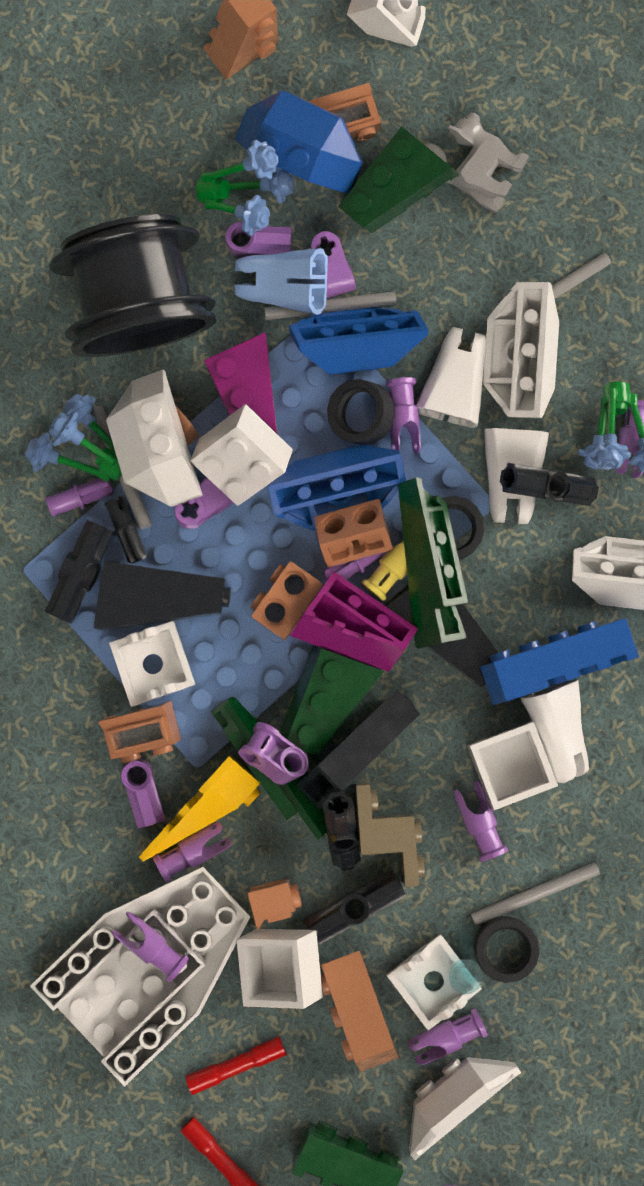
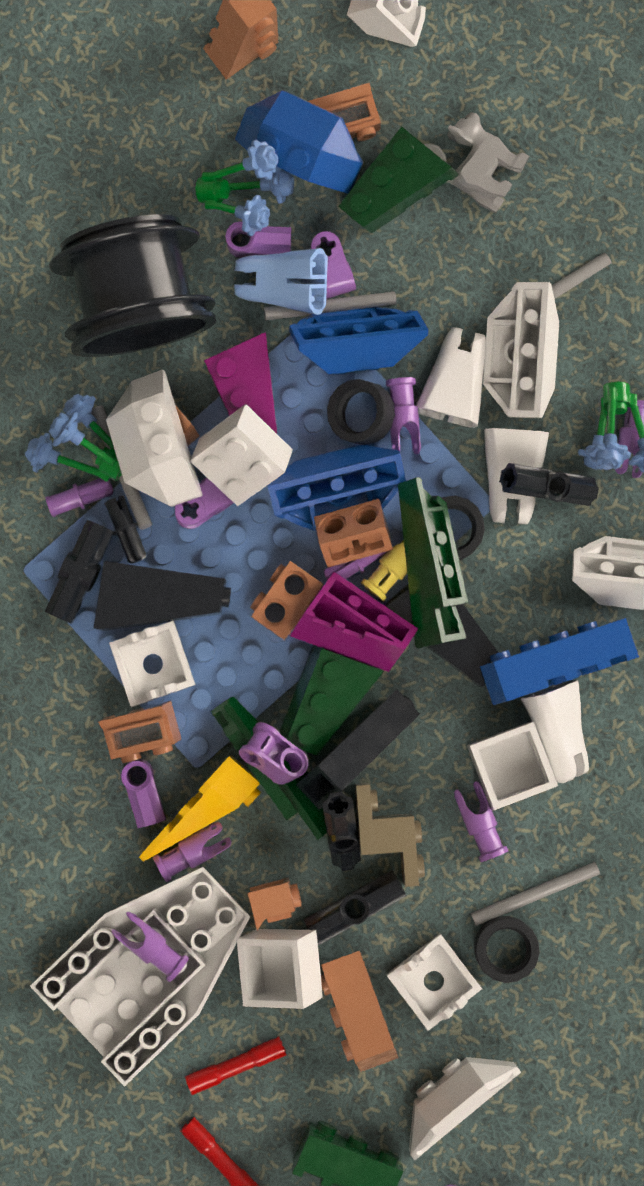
medium lavender piece [408,1008,488,1065] -> none
clear light blue plate [449,959,483,994] -> none

